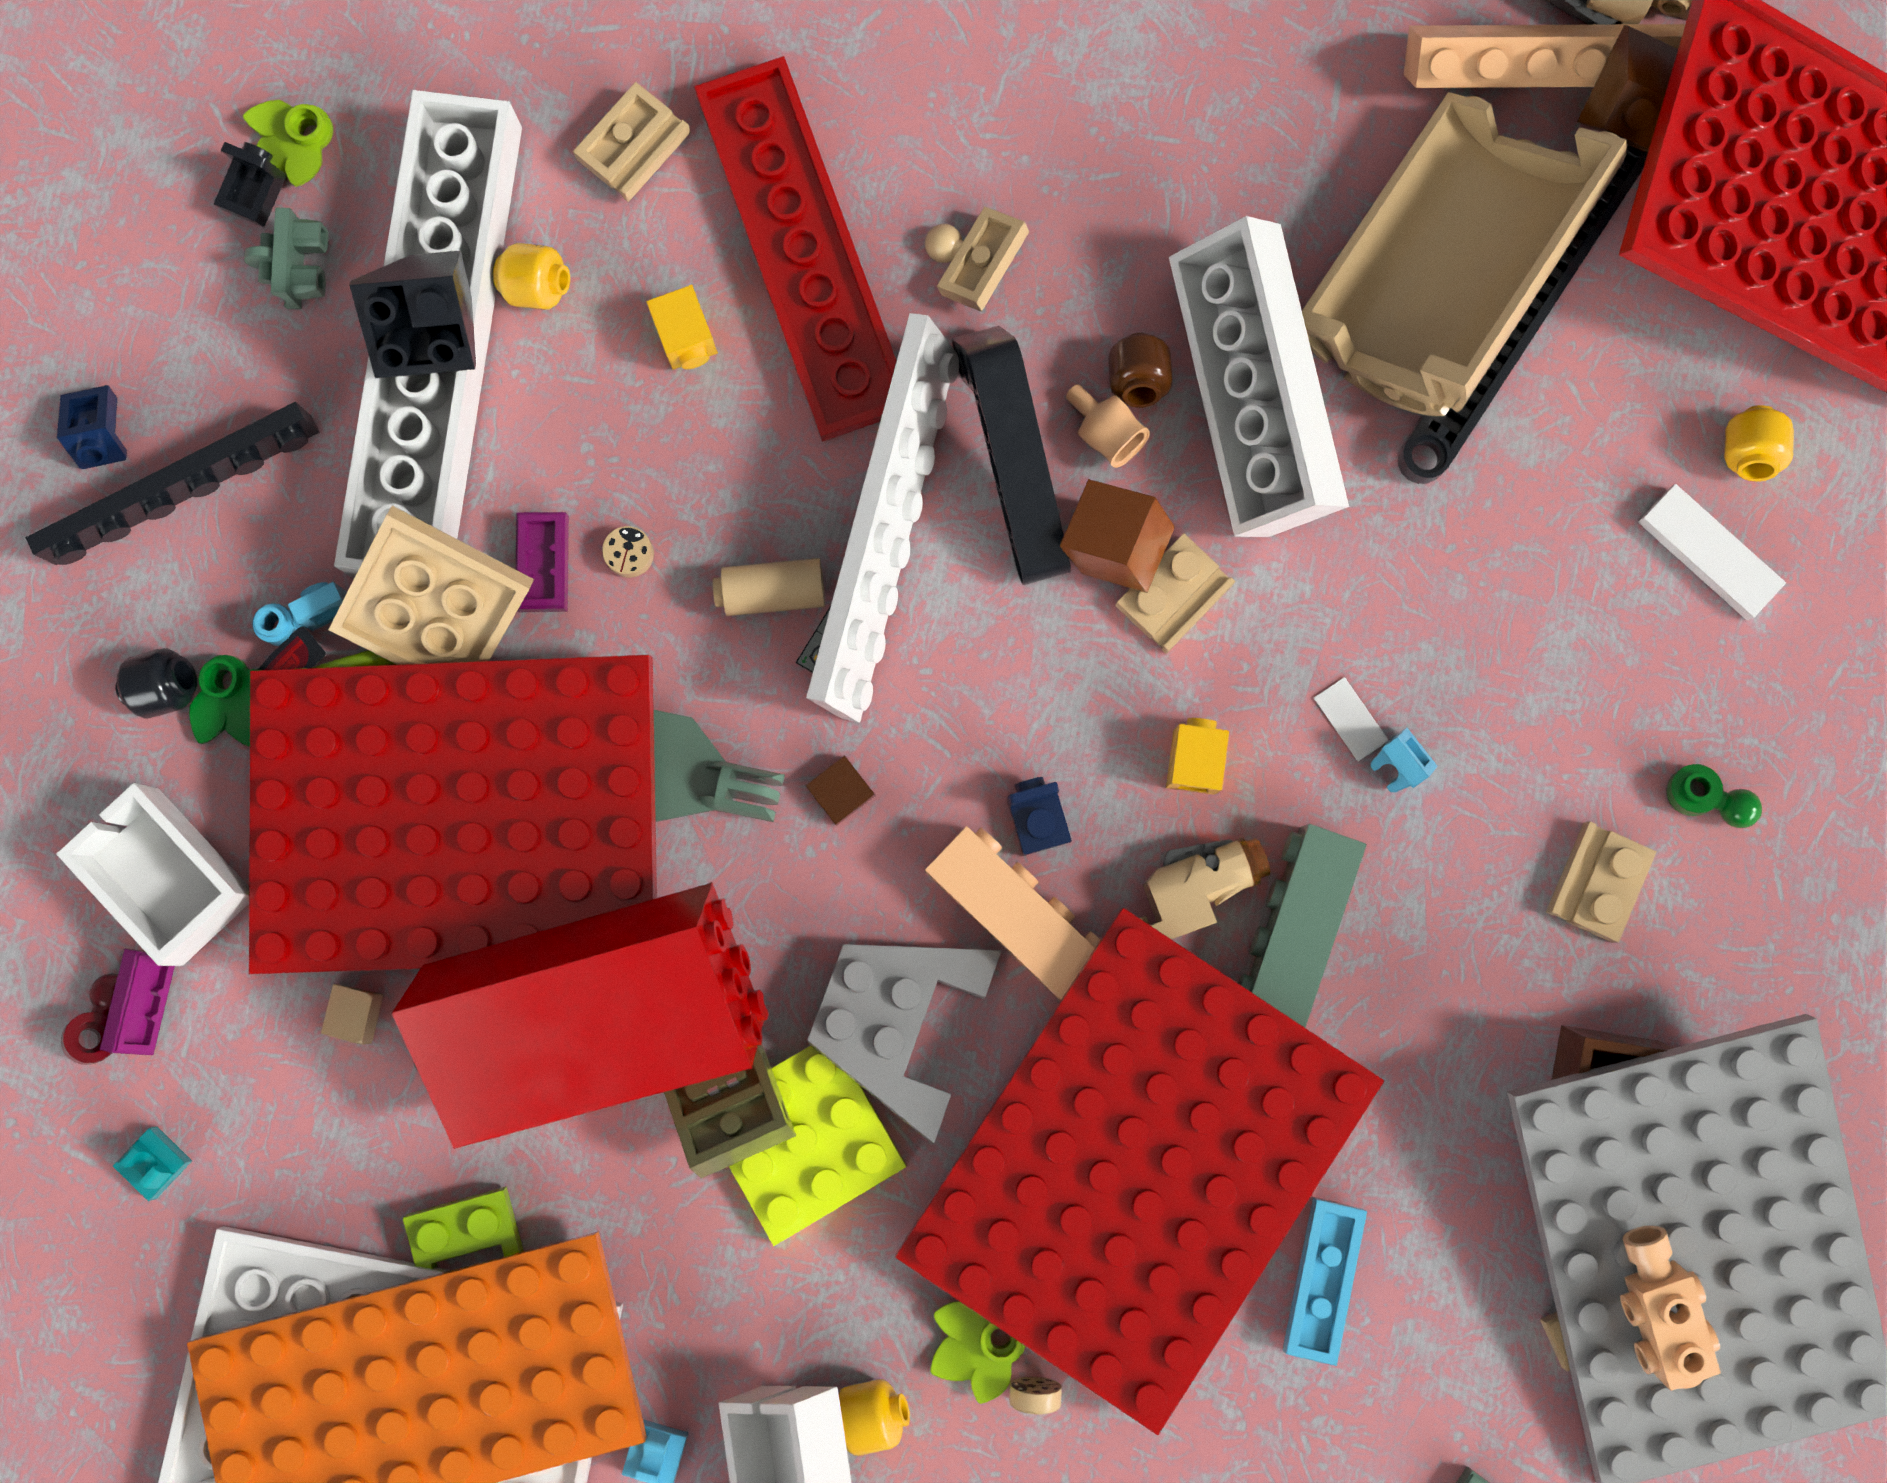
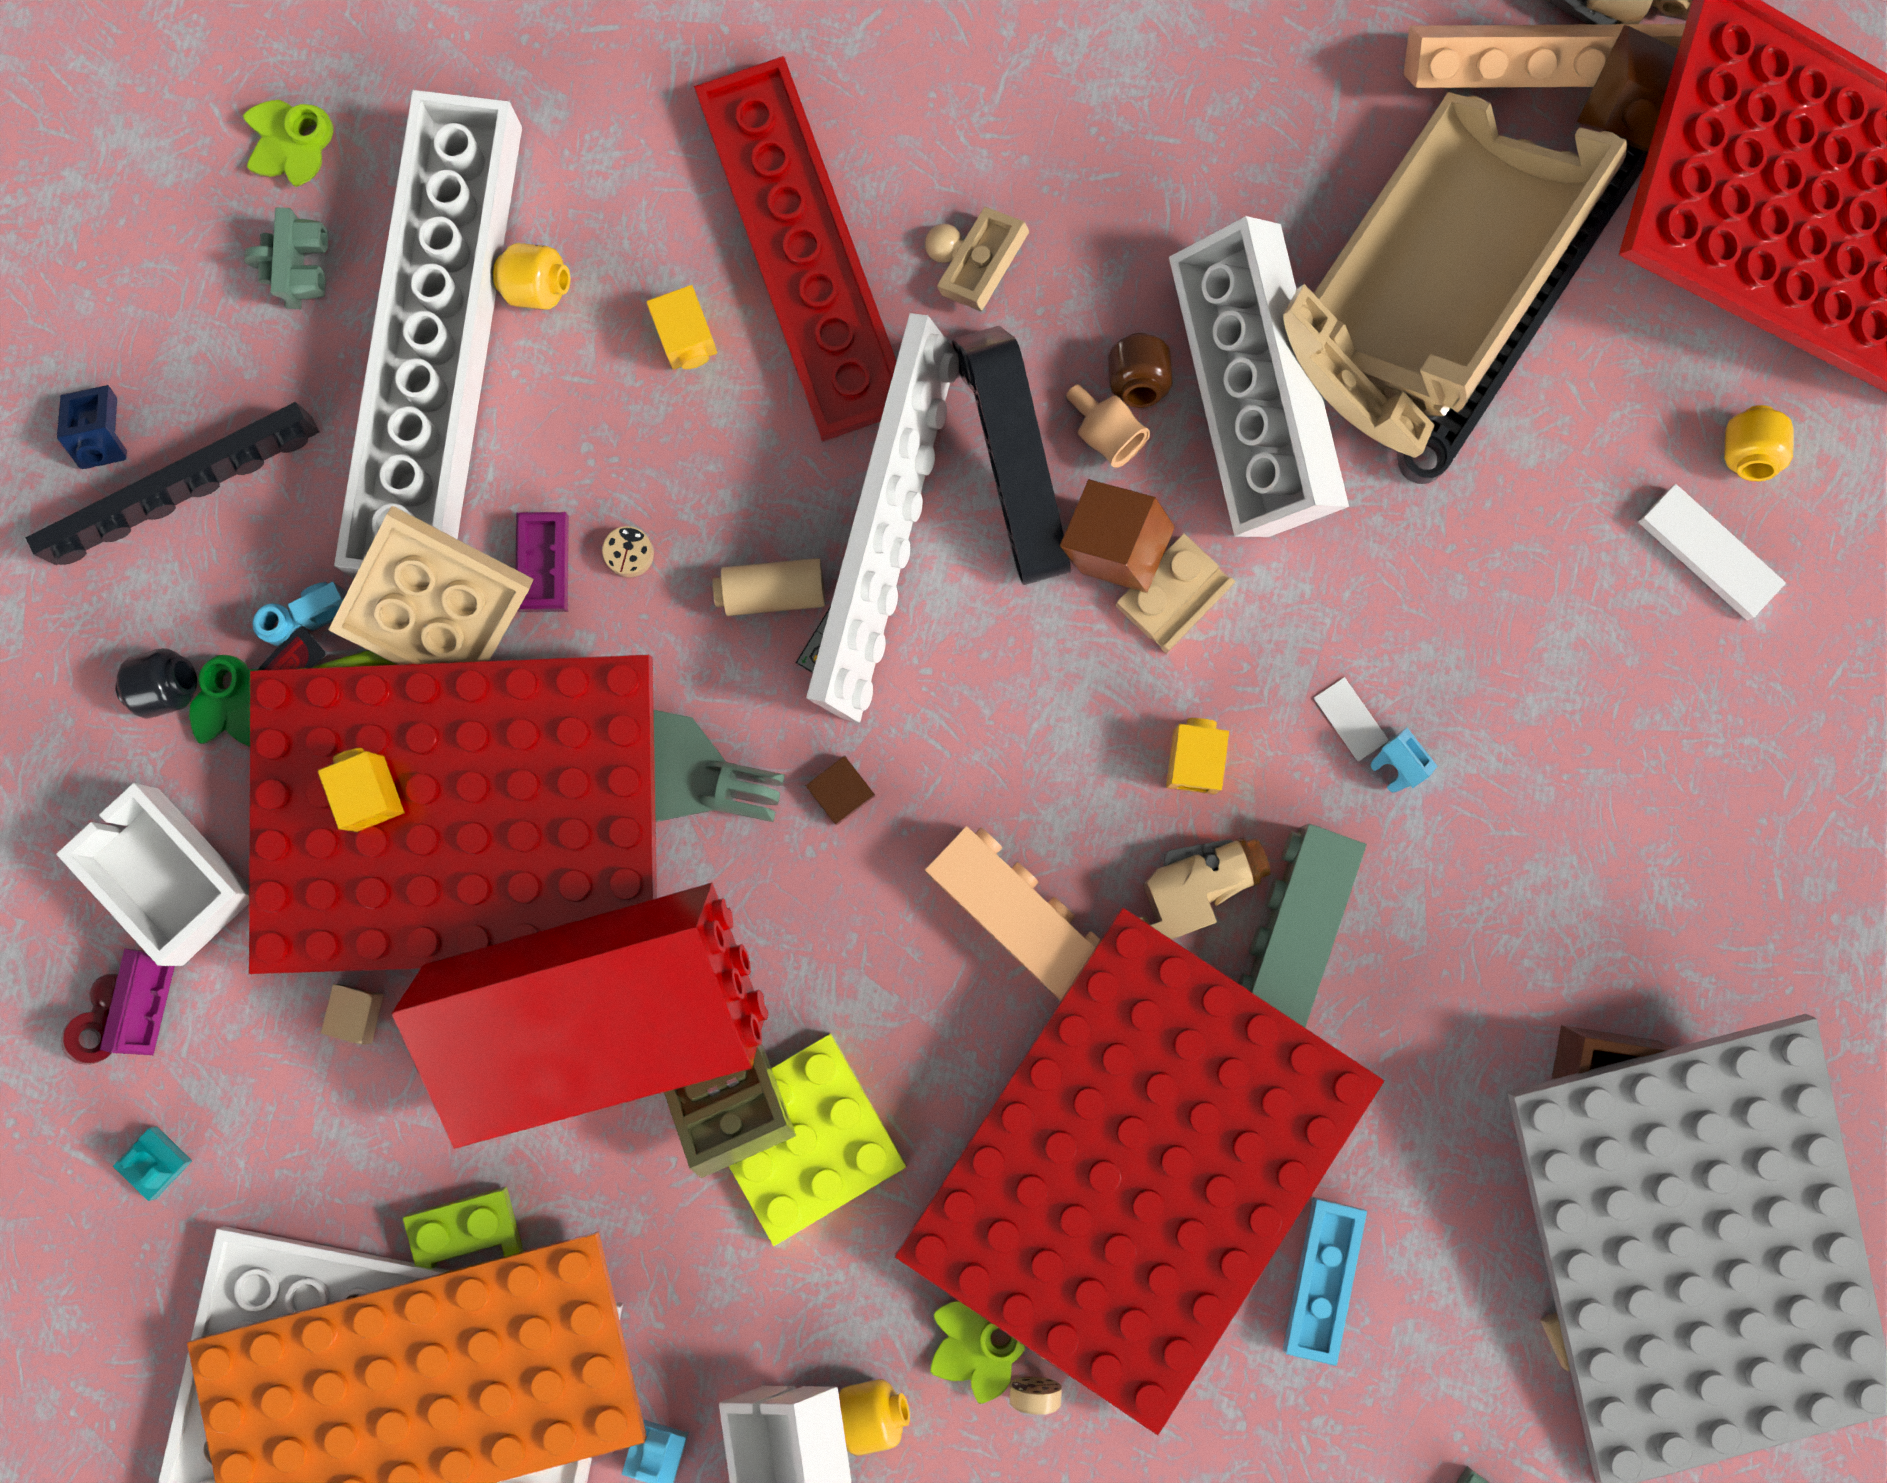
black bracket [214,142,287,227] -> none
black slope [349,250,476,378] -> none
tan plate [573,82,691,202] -> none
light grey wing [807,944,1002,1144] -> none
dark blue bracket [1007,777,1072,856] -> none
tan plate [1546,821,1657,943] -> none
light nougat brick [1620,1226,1721,1391] -> none
green plate [1666,764,1762,828] -> none
none -> yellow brick [318,748,404,832]
none -> tan slope [1283,284,1435,458]

